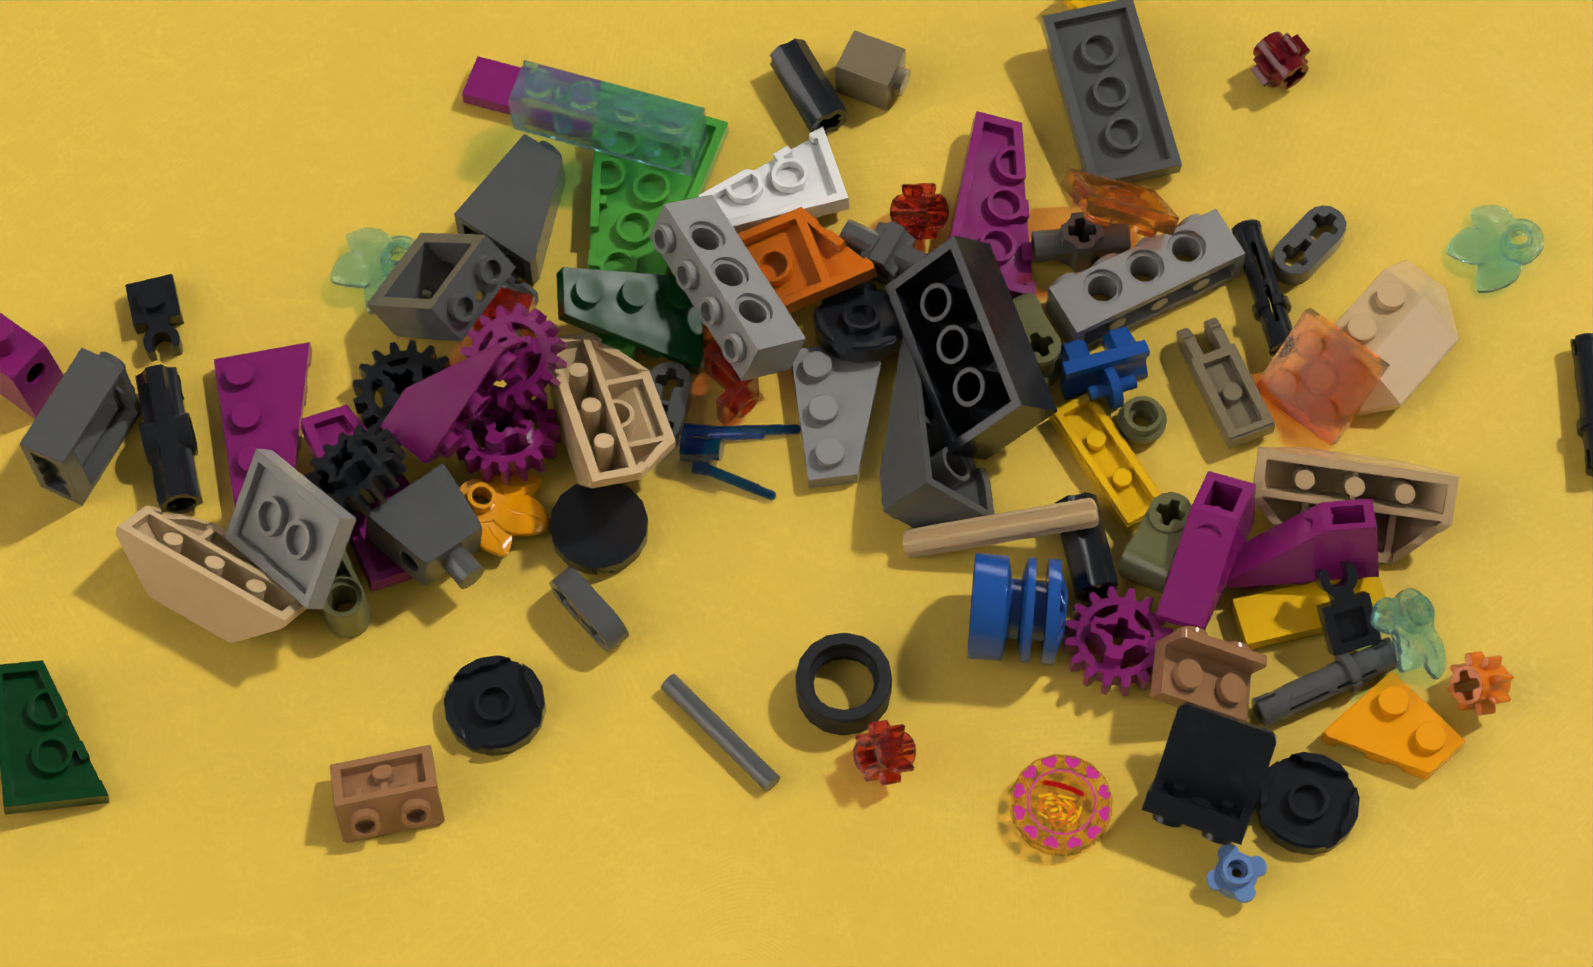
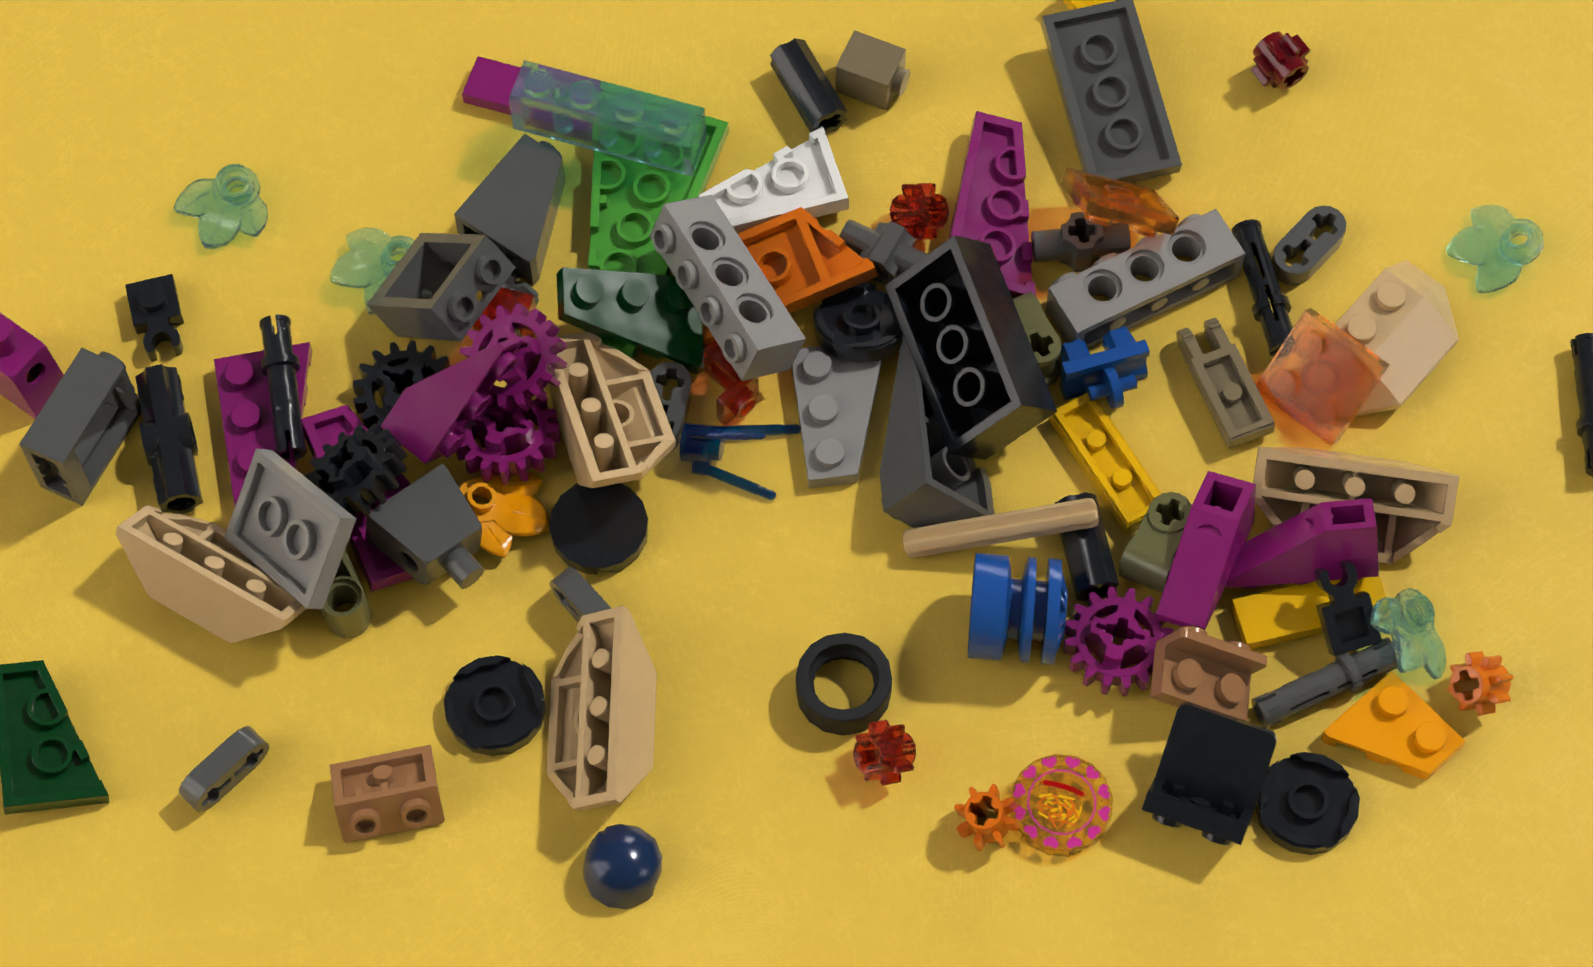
dark grey bar [661,674,780,792] -> none
olive plate [1117,396,1167,444] -> none
medium blue plate [1206,844,1267,903] -> none
none -> clear light blue plate [174,164,268,249]
none -> dark grey beam [179,726,269,812]
none -> black pin [259,314,307,461]
none -> tan wedge [547,606,657,811]
none -> dark blue hair [583,824,663,909]
none -> orange gear [954,784,1020,851]

